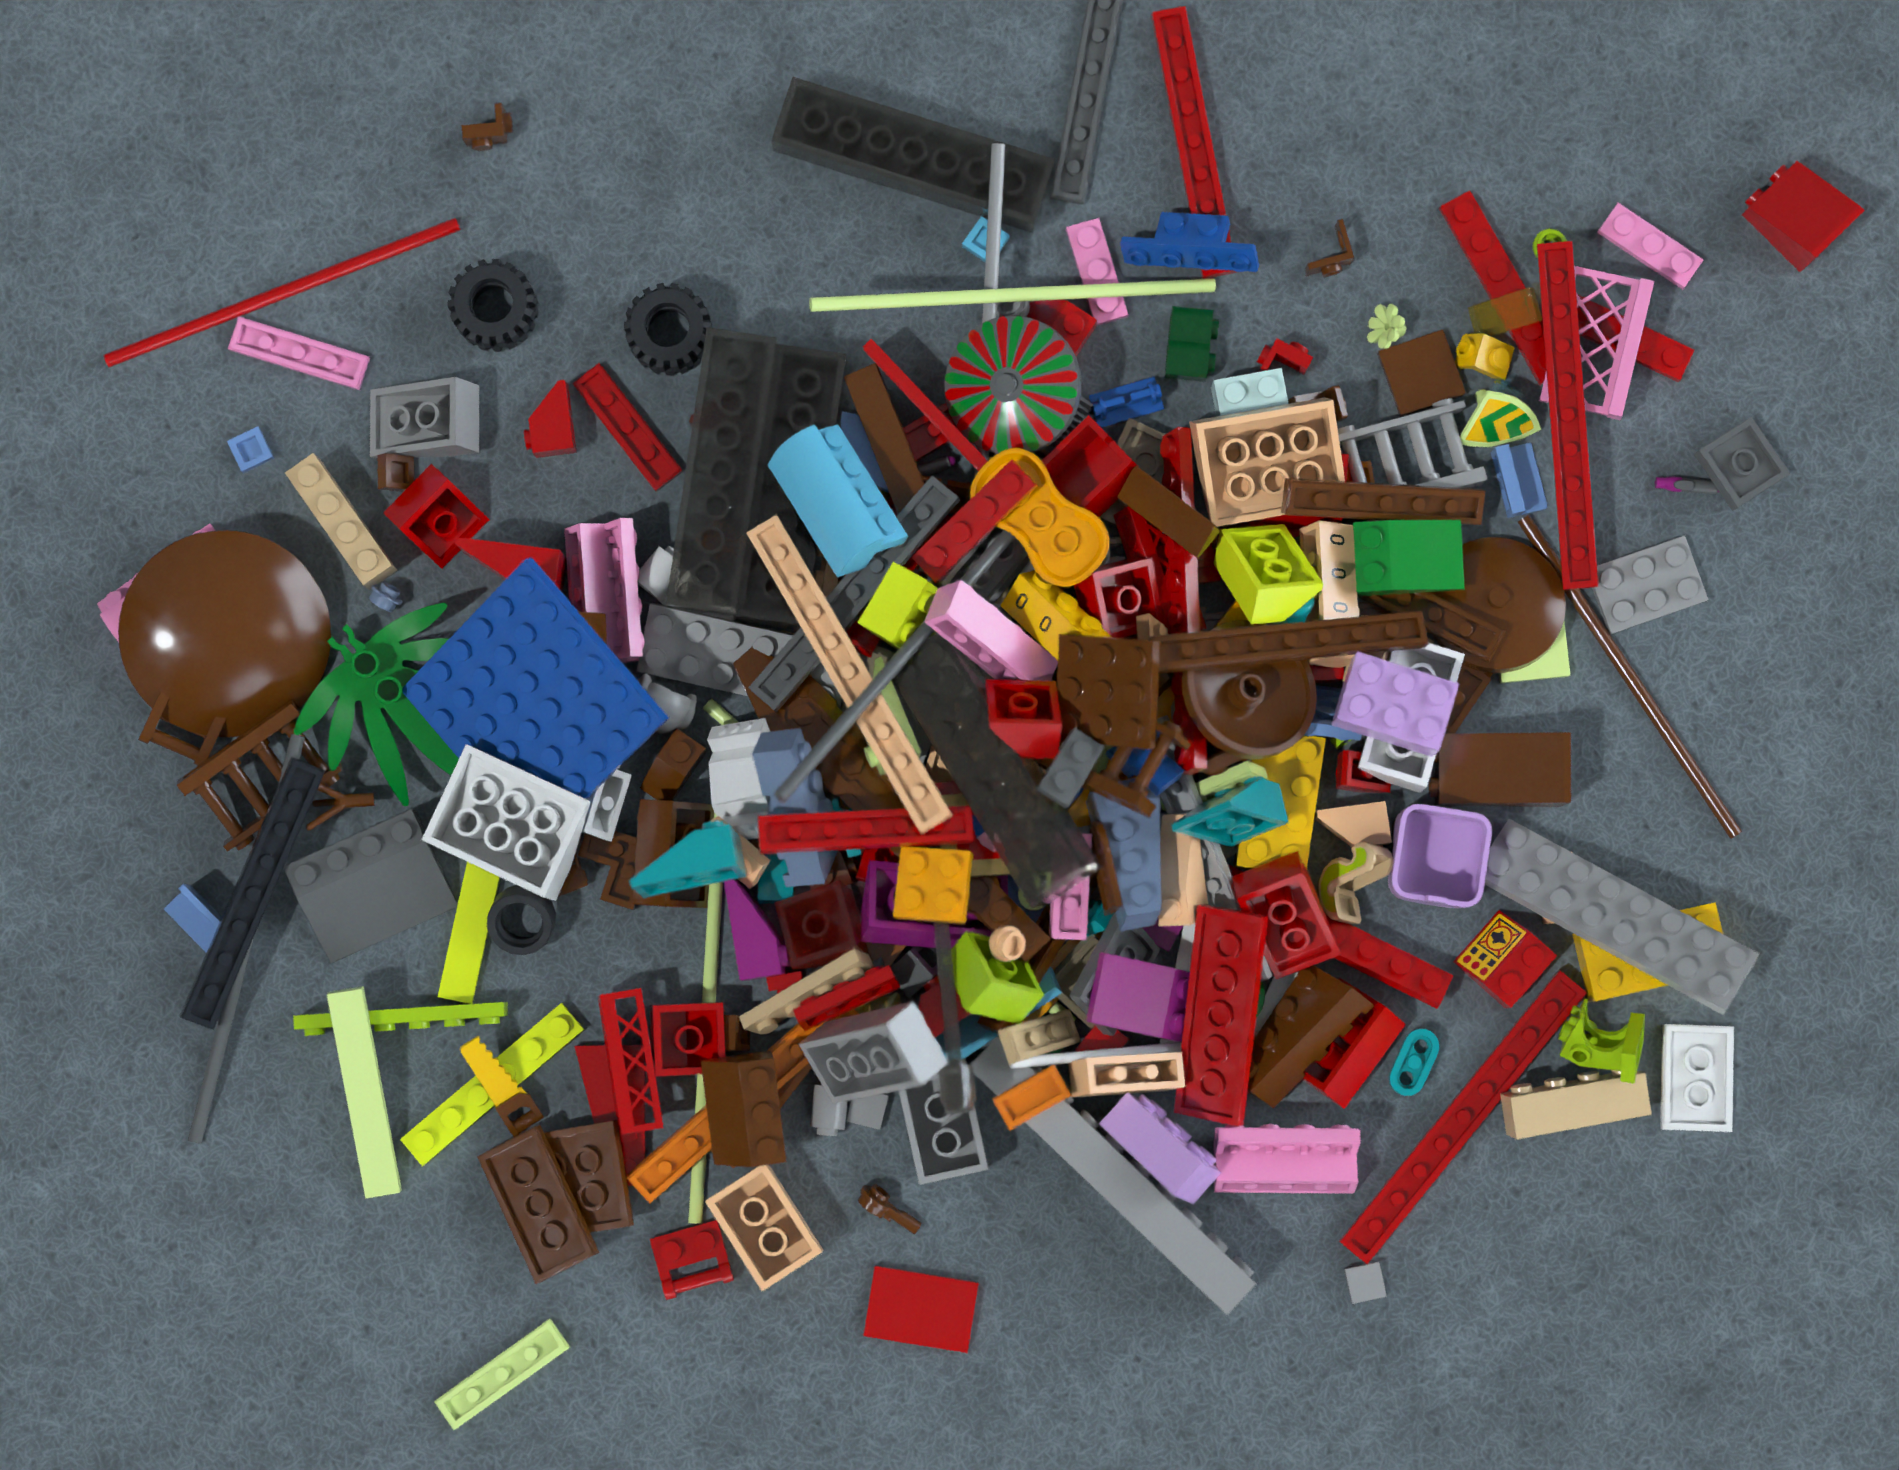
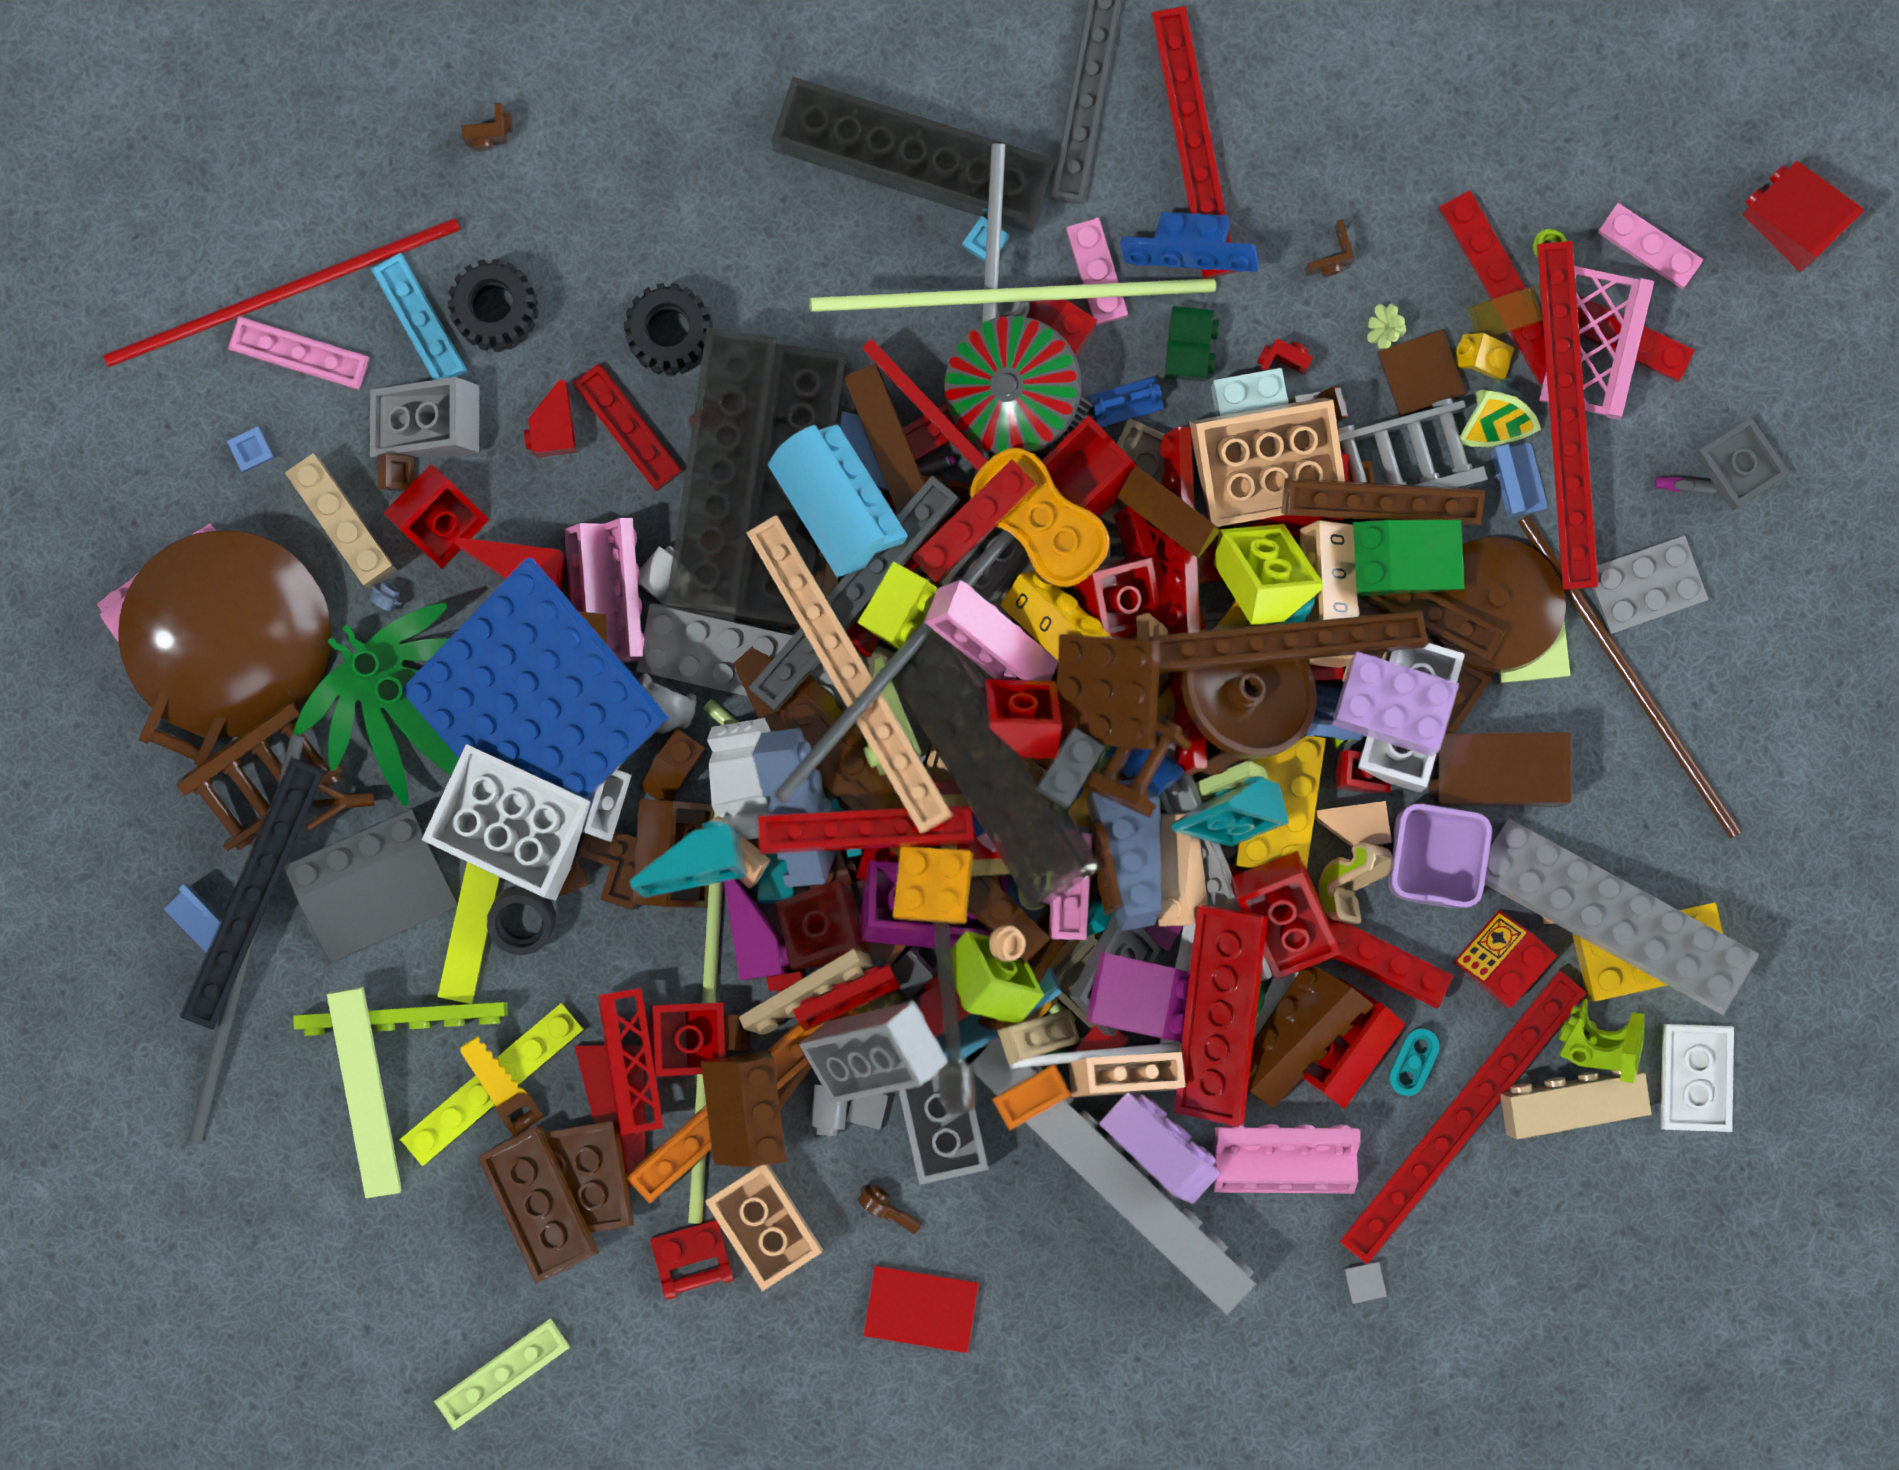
none -> medium azure tile [371,253,468,380]

